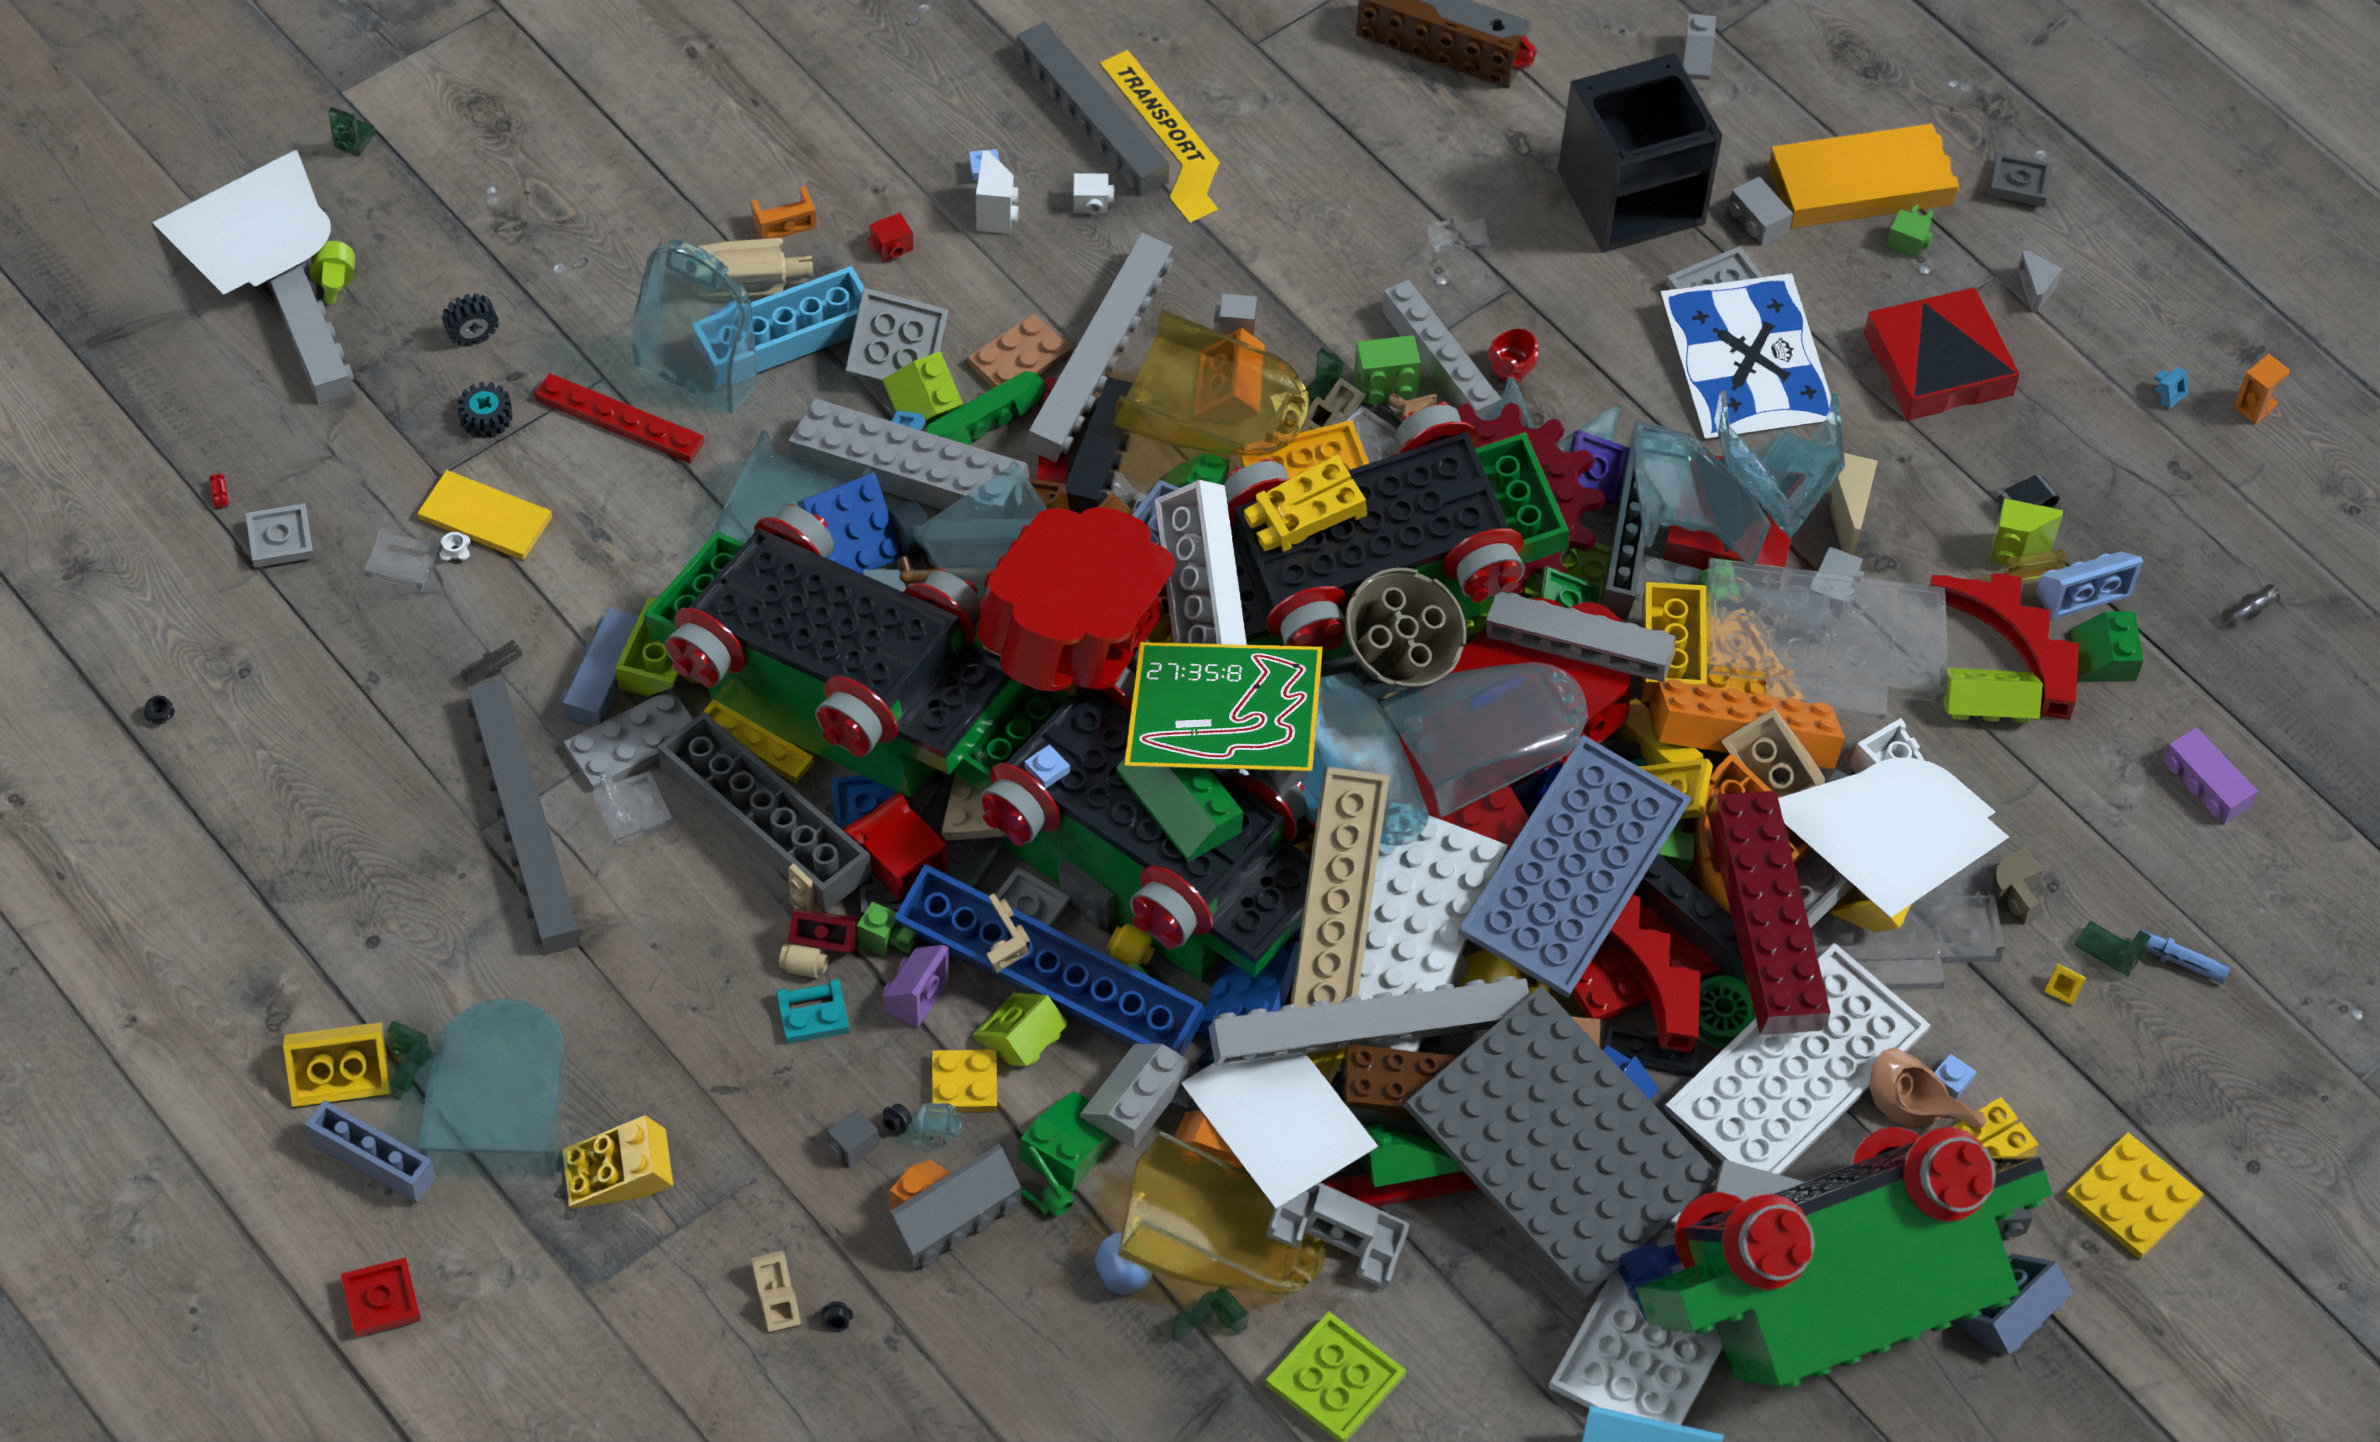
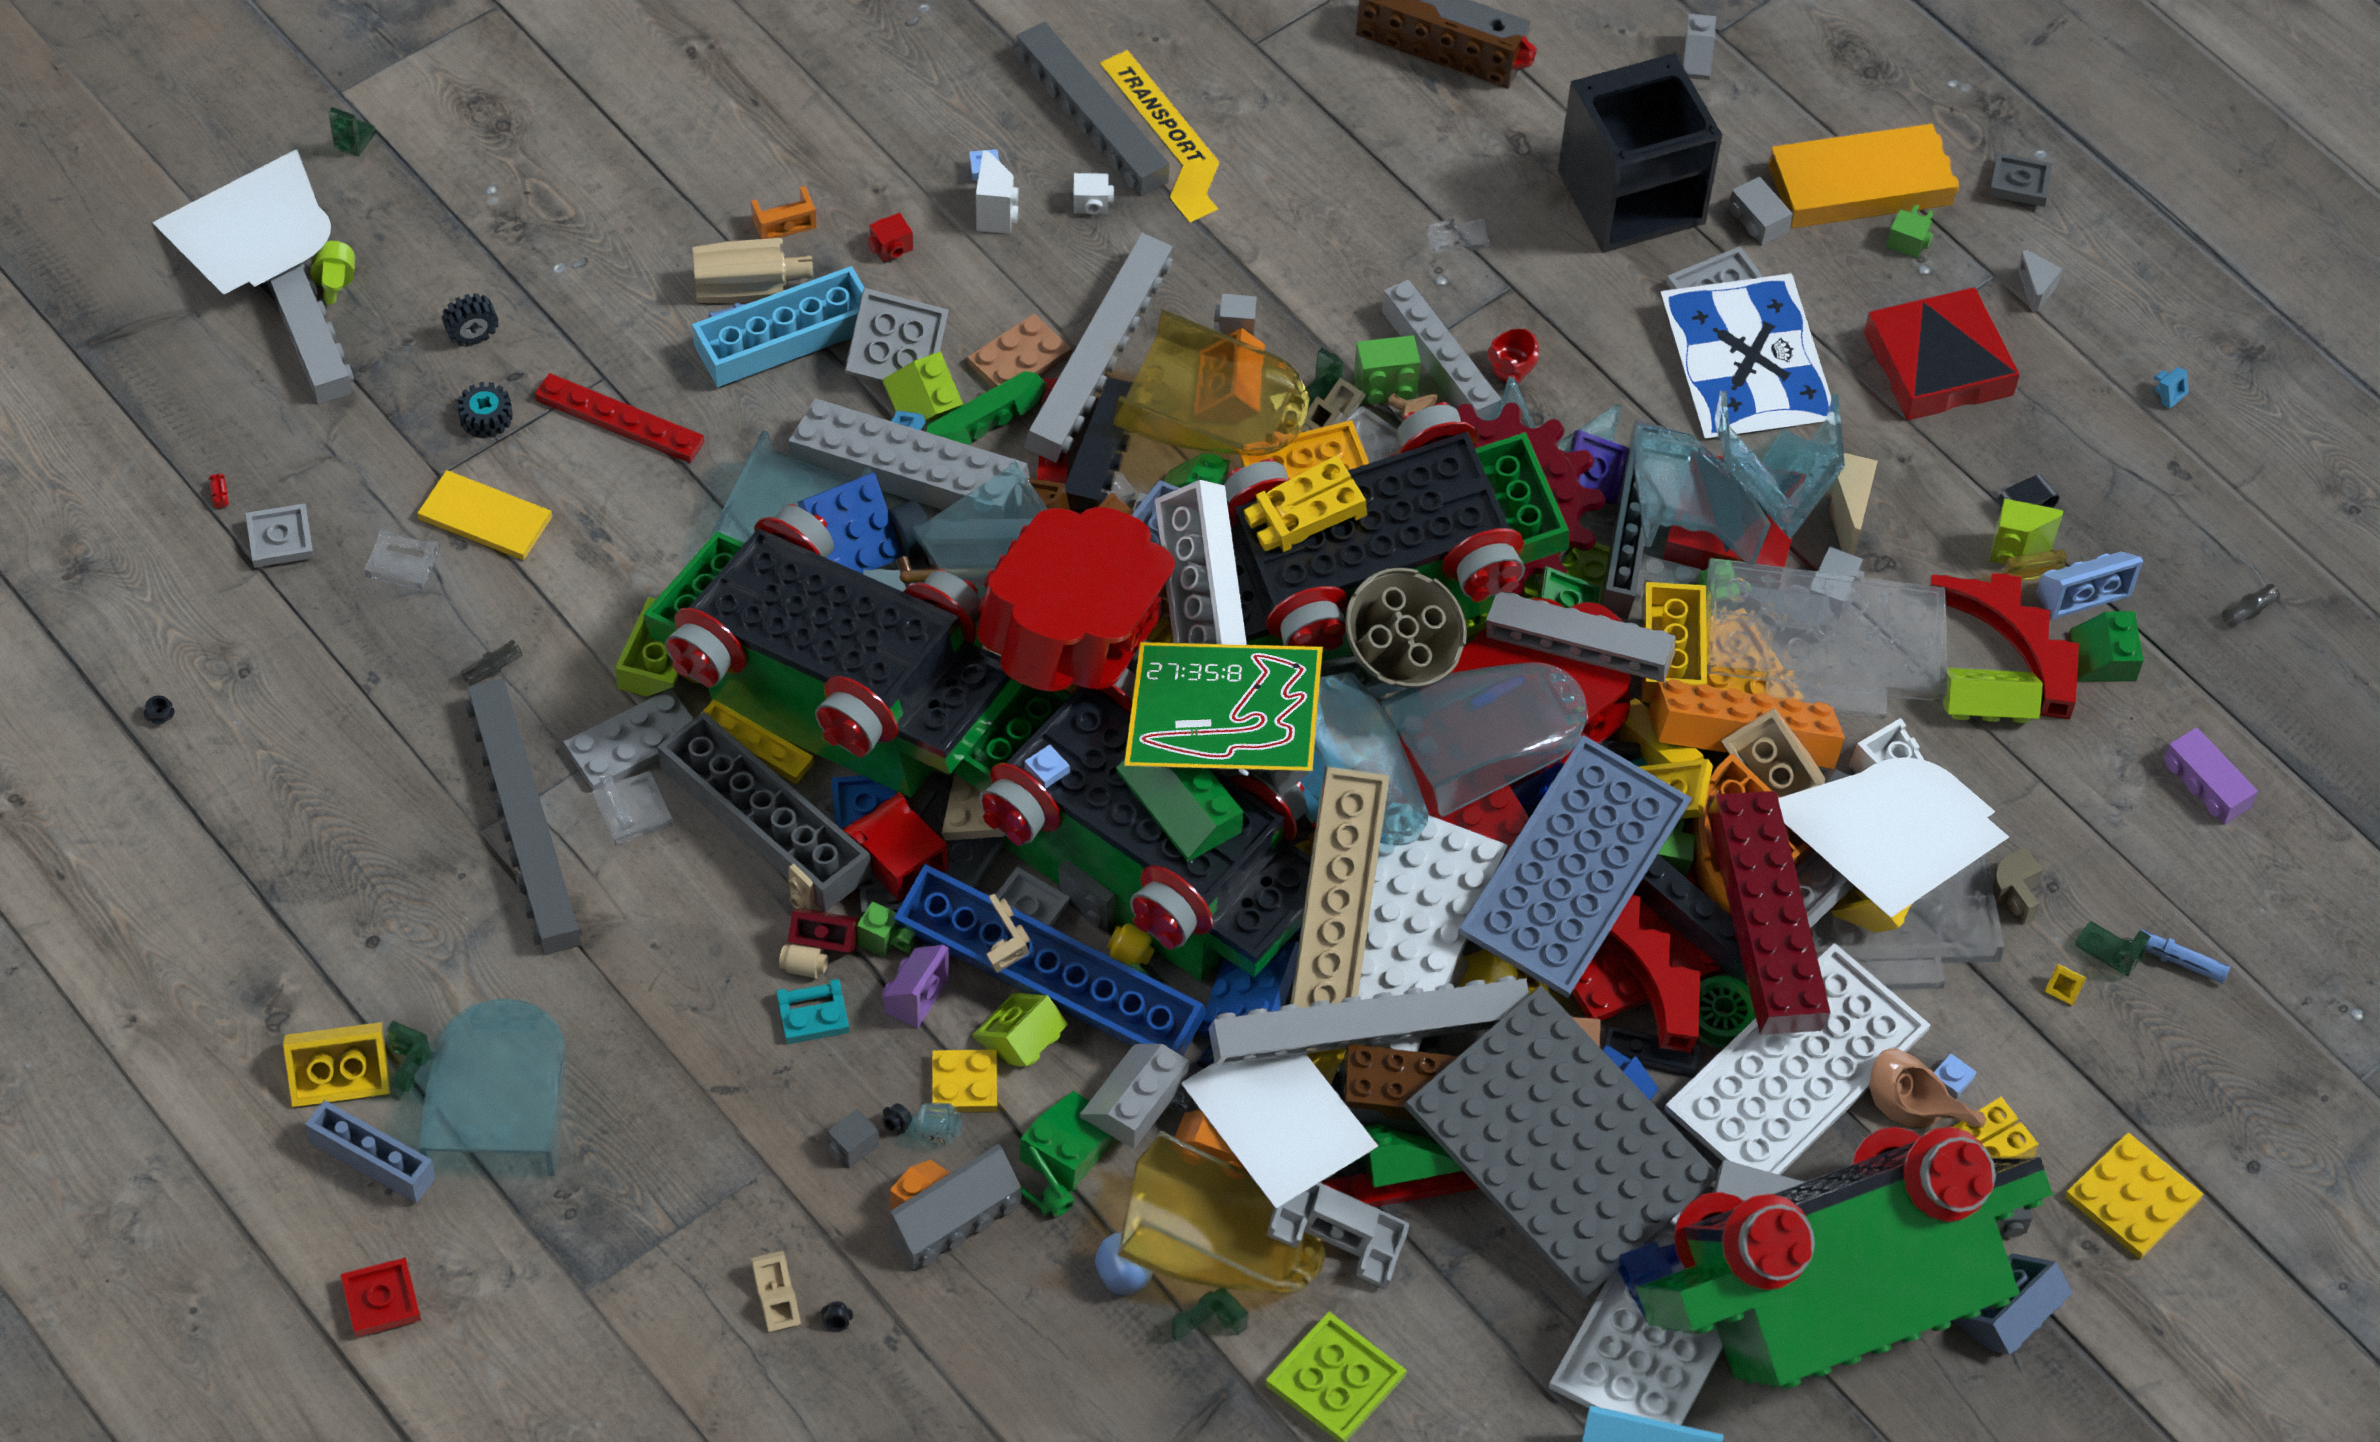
white plate [440,532,470,561] -> none
sand blue brick [561,608,639,727] -> none
yellow slope [562,1115,674,1208] -> none
clear light blue windscreen [632,240,758,414] -> none
orange panel [2234,354,2290,424] -> none

